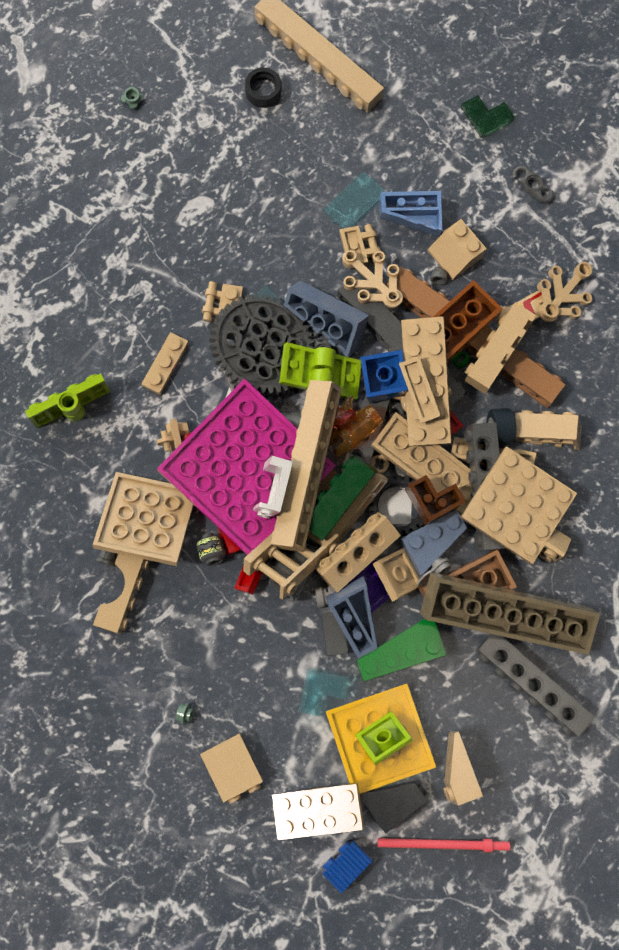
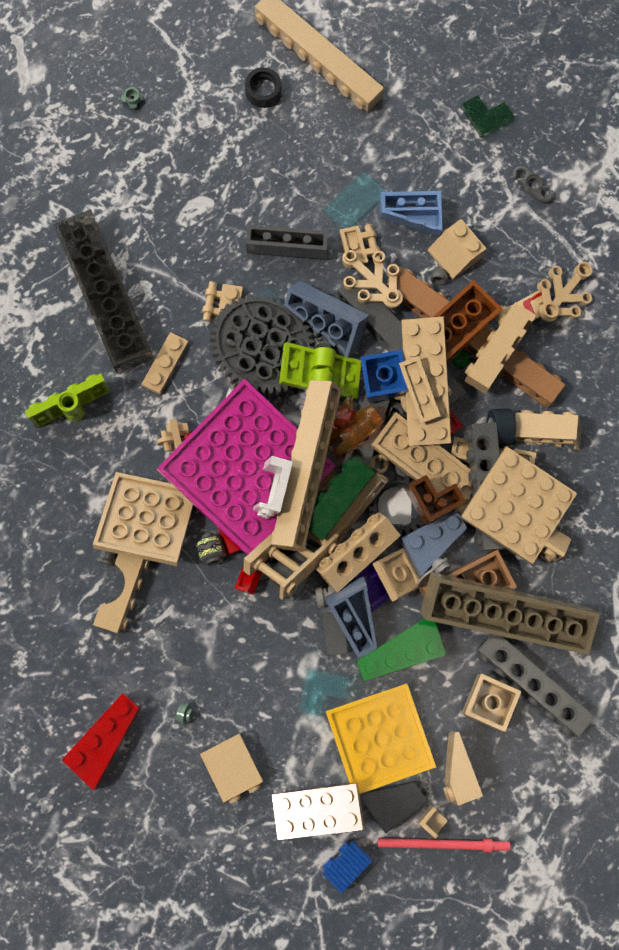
lime slope [356,711,413,765] -> none
none -> clear smoke brick [53,209,154,374]
none -> red wedge [62,693,142,790]
none -> dark grey brick [246,225,328,259]
none -> tan panel [417,805,448,839]
none -> tan brick [461,674,522,732]

